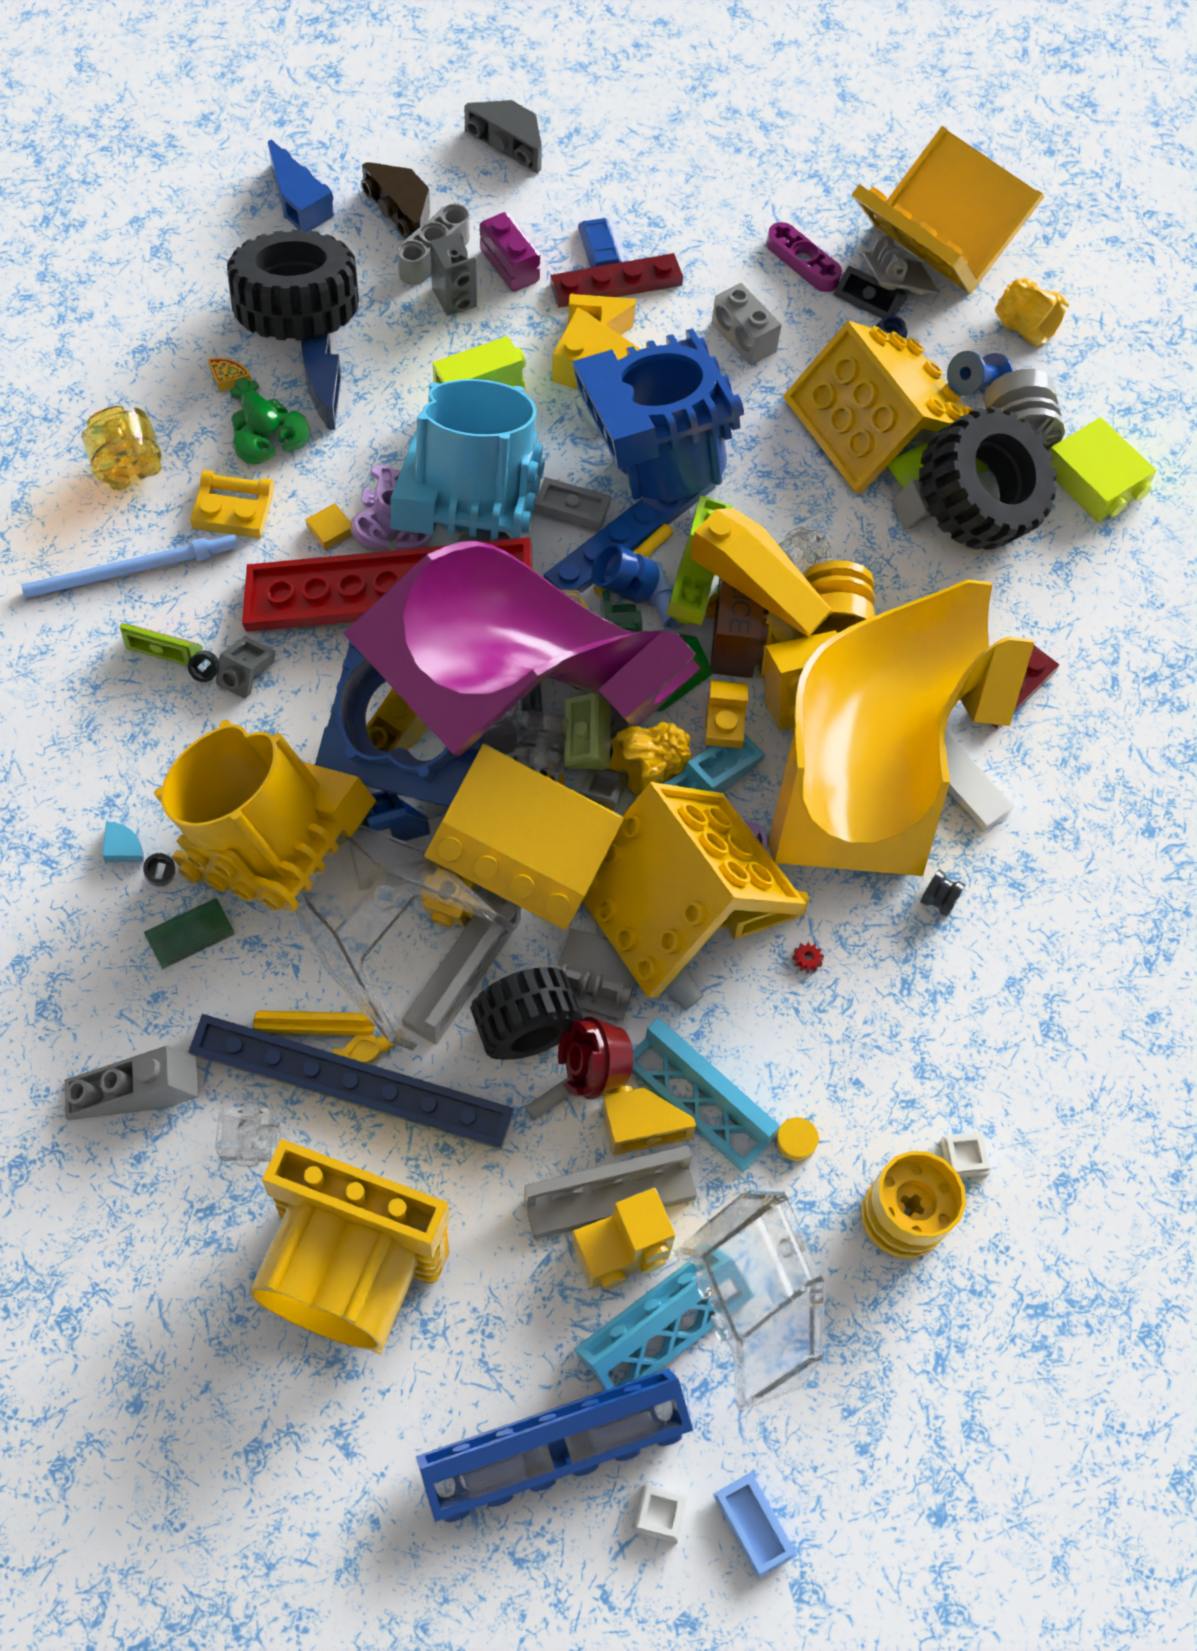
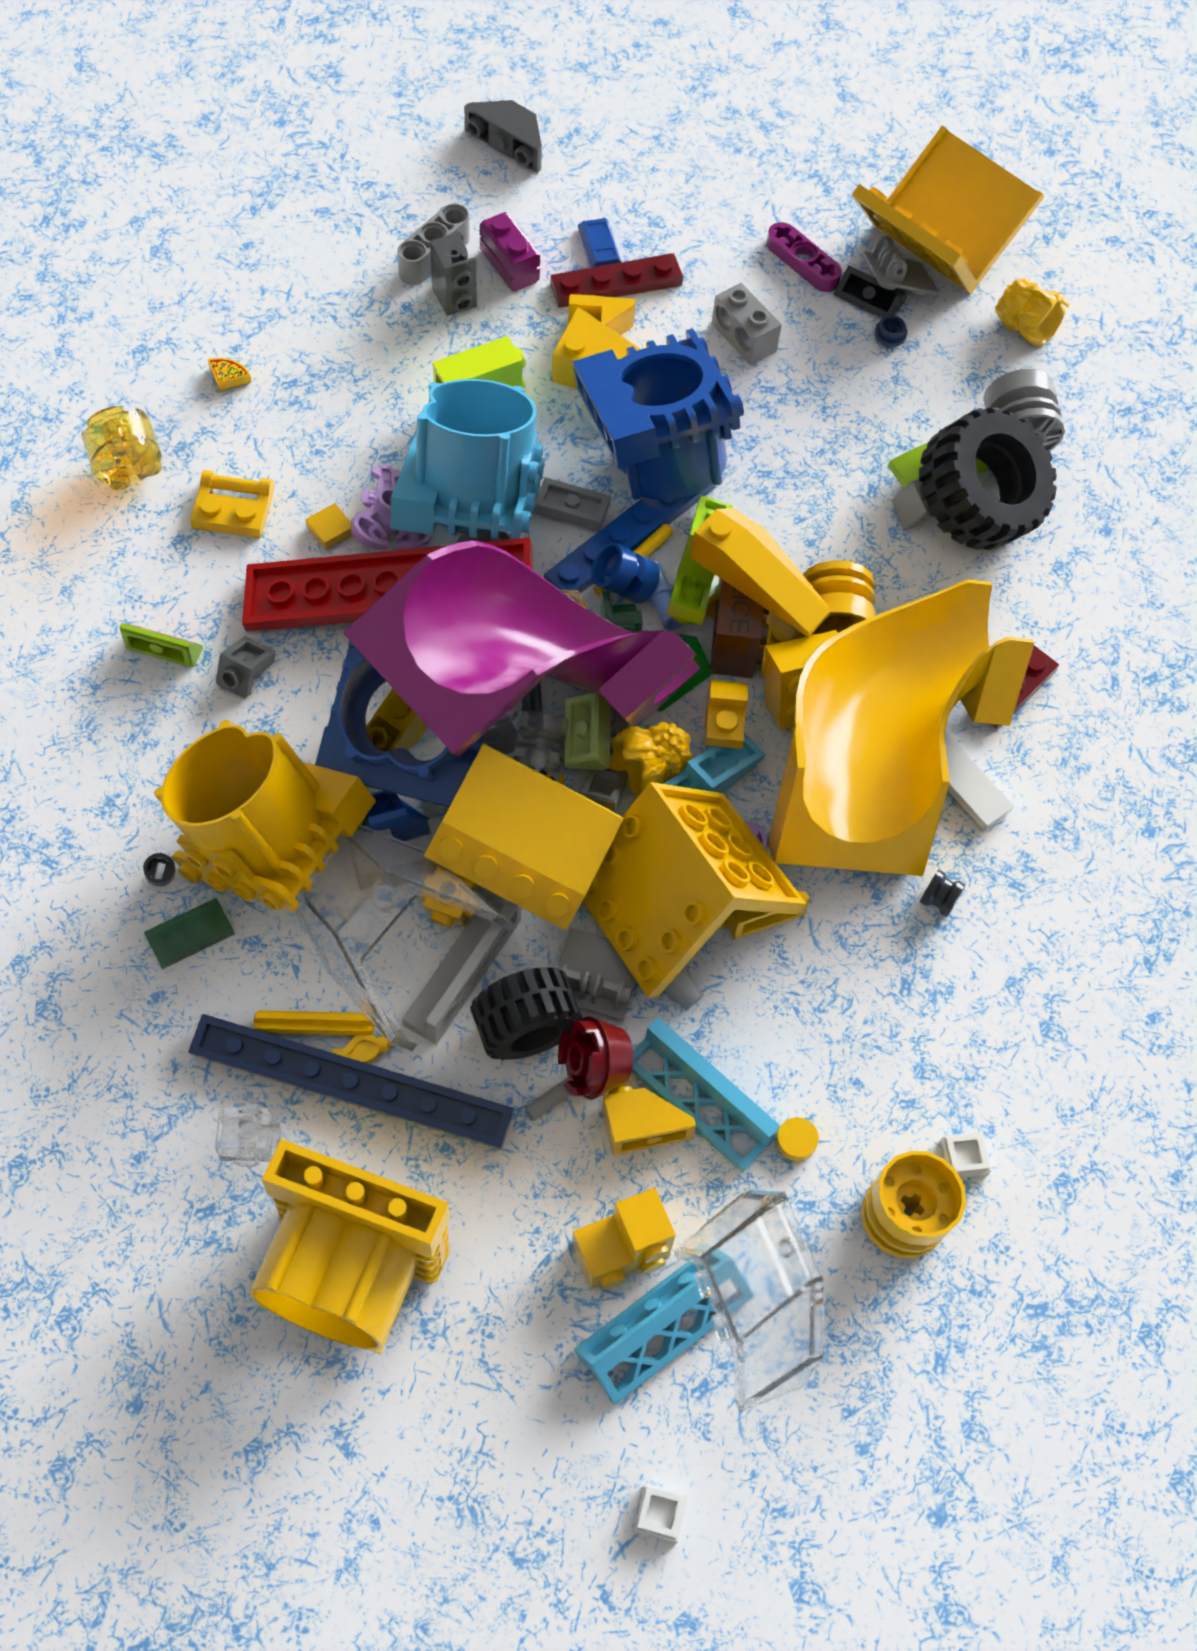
light blue bar [21,534,238,599] -> none
light grey slope [65,1046,198,1120] -> none
medium azure tile [102,821,144,862] -> none
black hinge [187,650,219,682] -> none
black tyre [227,230,359,341] -> none
green animal [230,377,311,464] -> none
blue slope [267,139,334,232] -> none
dark blue slope [301,331,342,430] -> none
dark brown slope [361,162,430,238] -> none
blue piece [416,1368,693,1522] -> none
light grey fence [524,1145,697,1240] -> none
light blue tile [712,1472,798,1579] -> none
clear brick [778,527,833,574] -> none
yellow bracket [782,320,973,493] -> none
red piece [792,942,824,973] -> none
piece [947,351,1013,396] -> none
neon yellow brick [1050,417,1157,522] -> none

